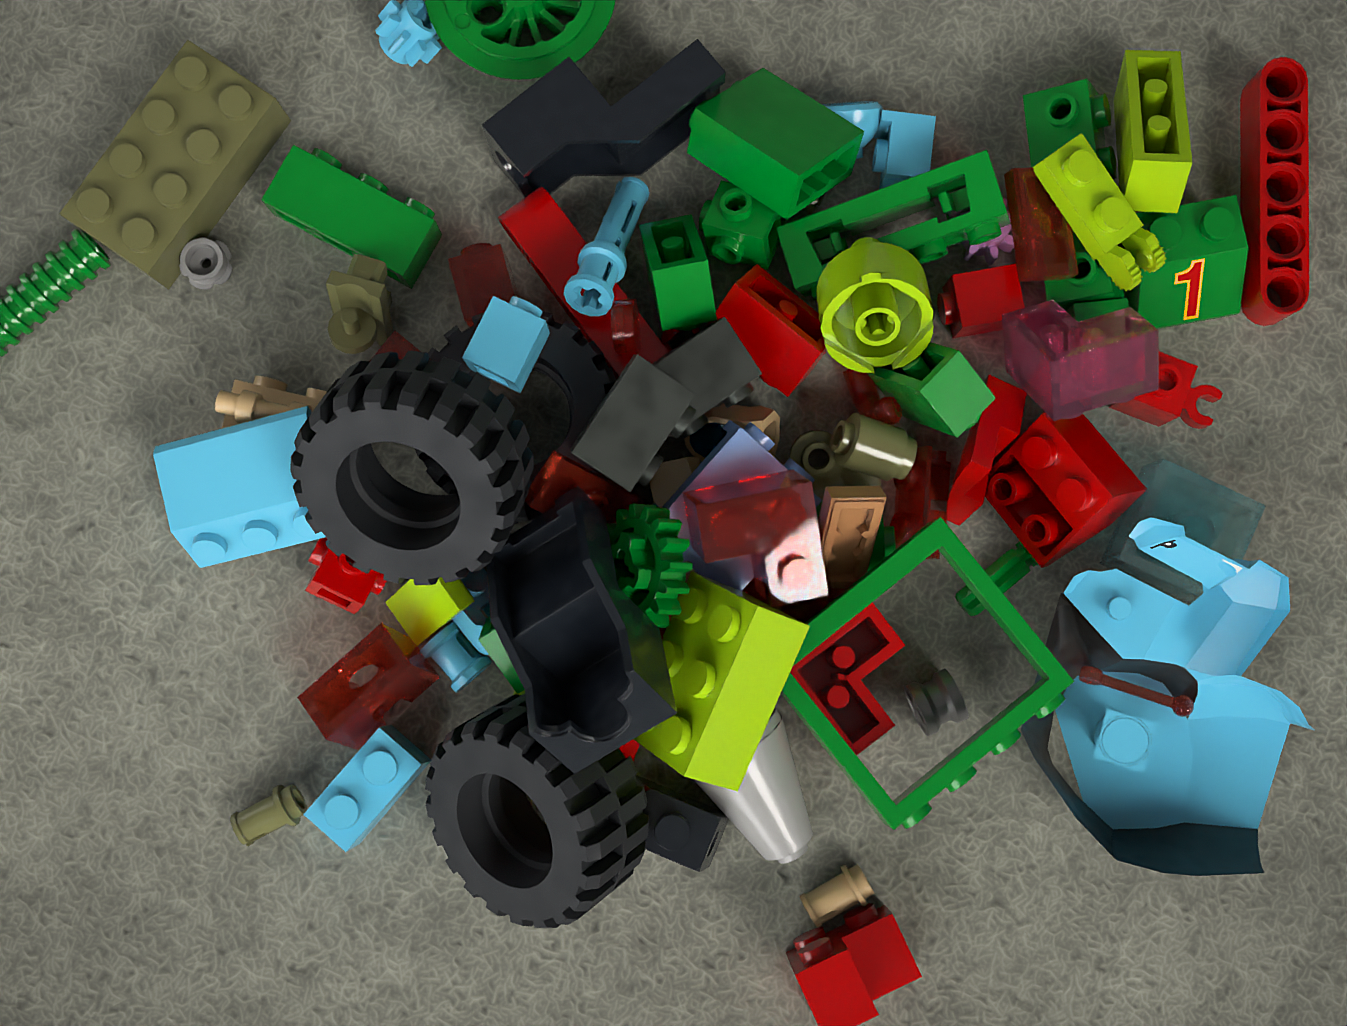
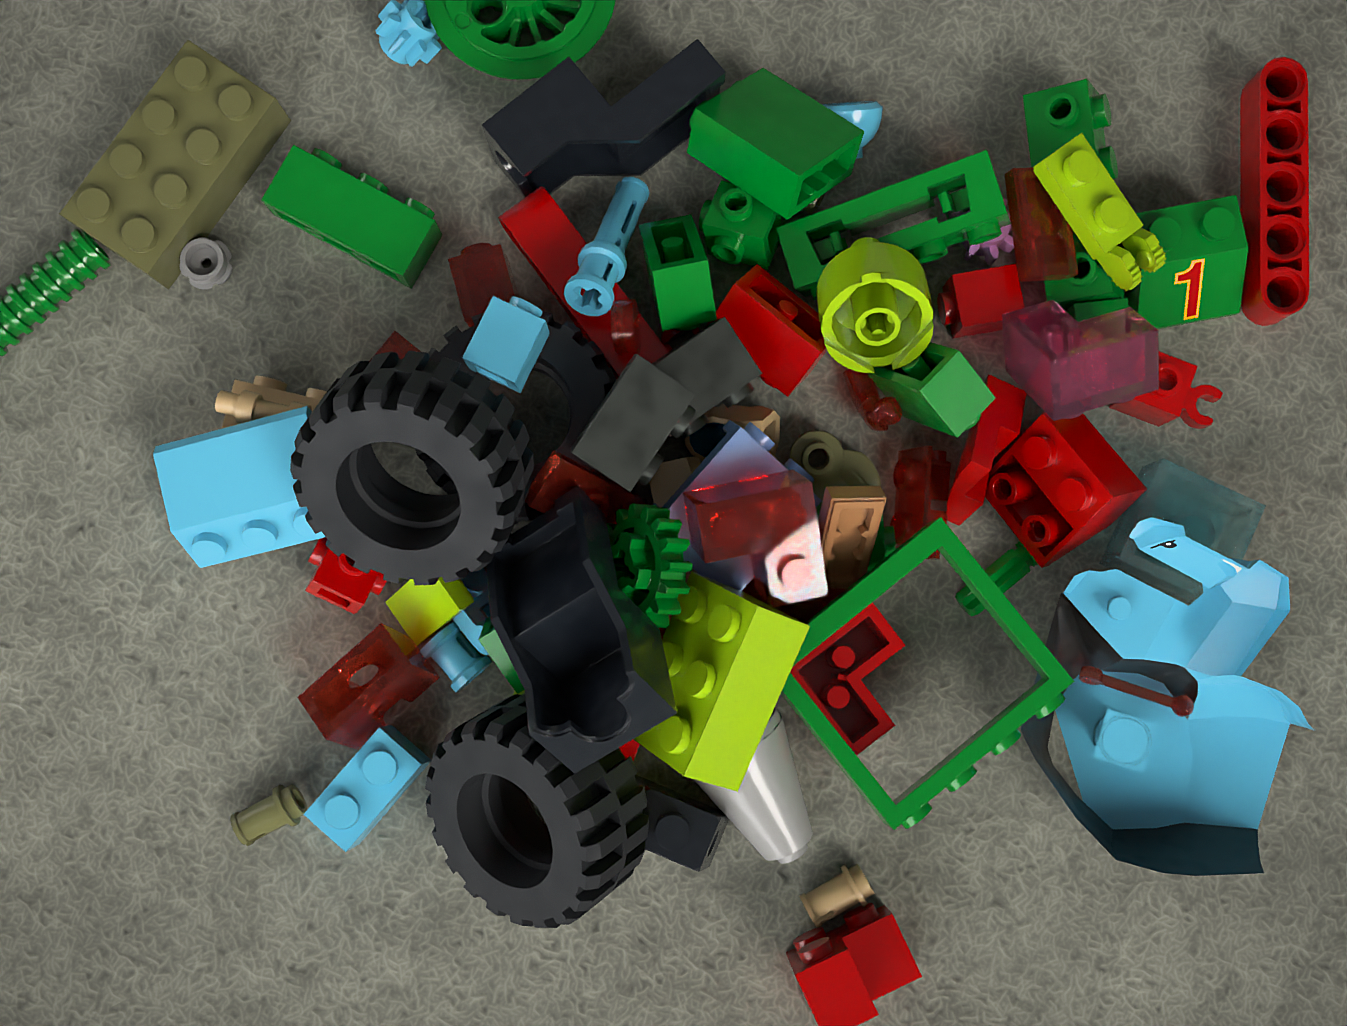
olive hips [326,254,394,354] -> none
olive brick [830,413,917,481] -> none
medium azure brick [872,110,936,189] -> none
flat silver wheel [904,669,969,736] -> none
lime brick [1113,50,1192,213] -> none

